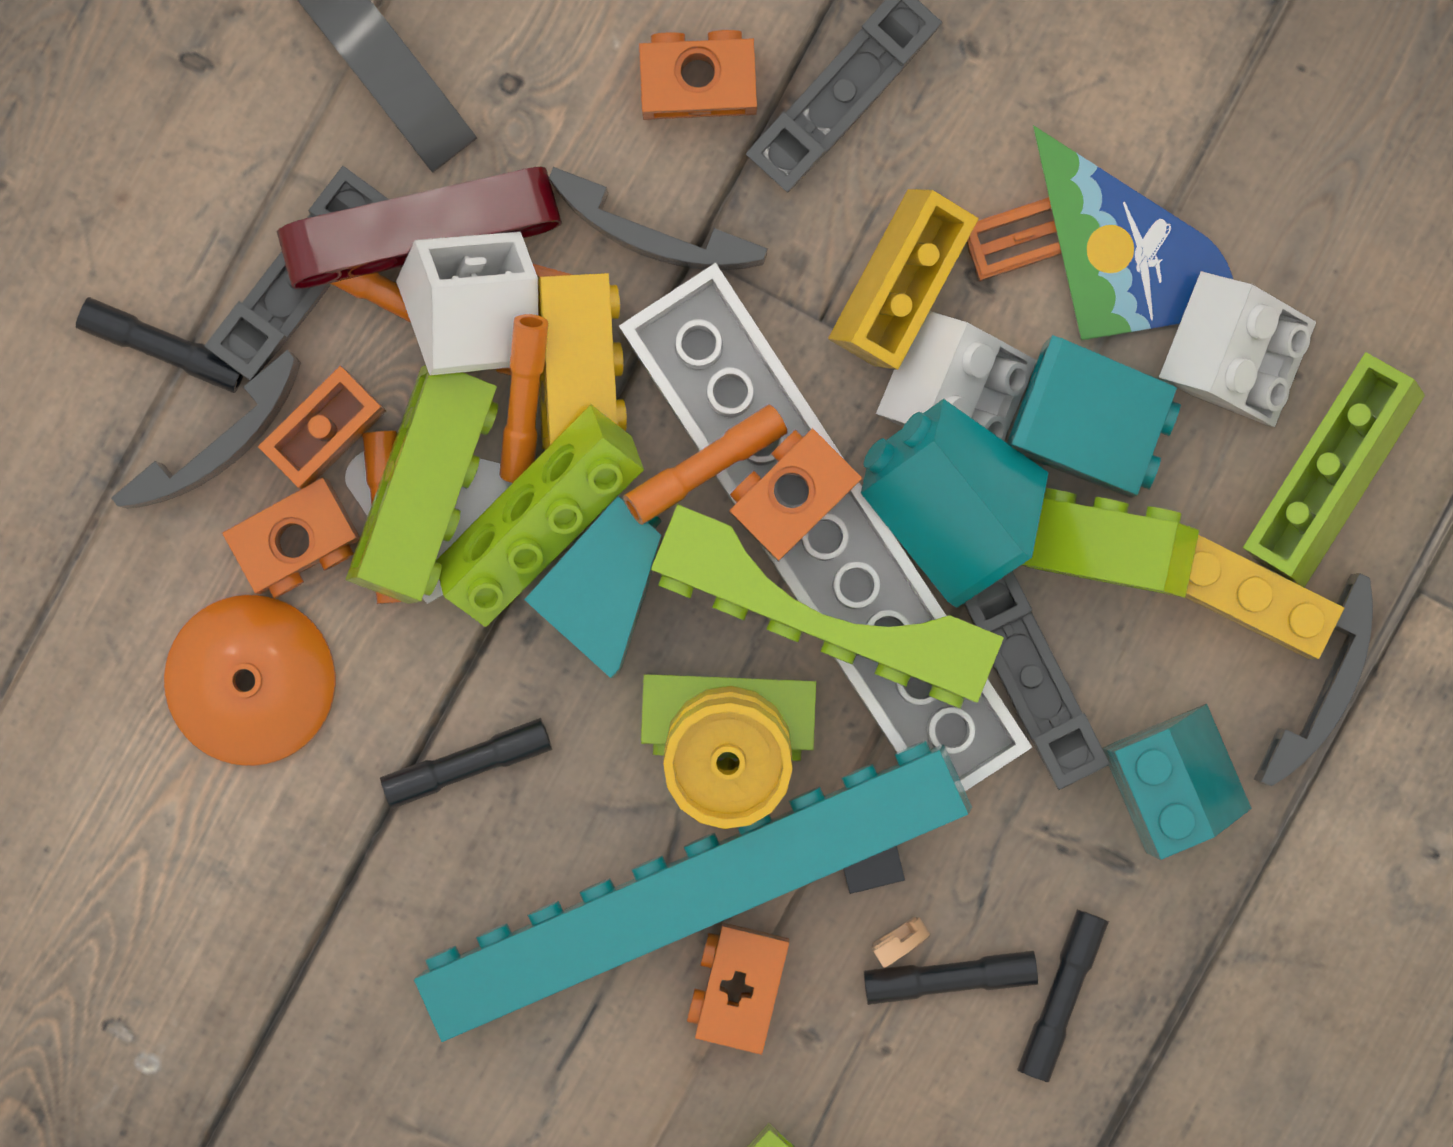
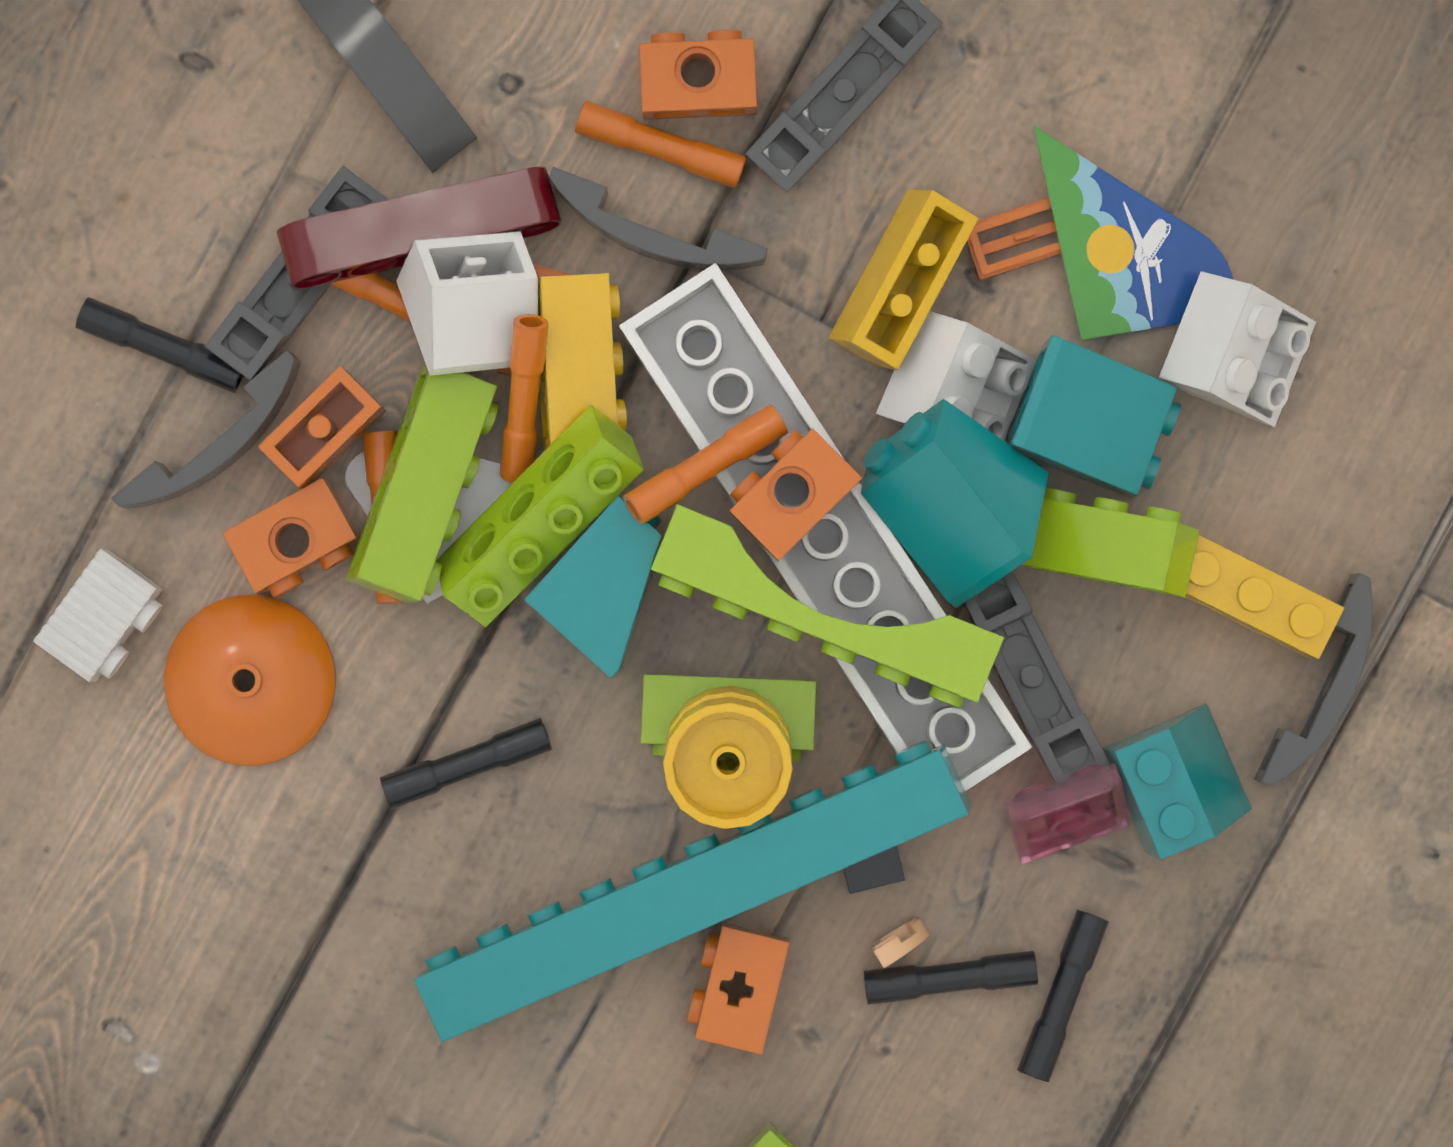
lime brick [1243,352,1425,588] -> none
none -> white brick [33,549,163,682]
none -> orange piece [575,100,747,189]
none -> clear pink plate [1005,763,1129,864]

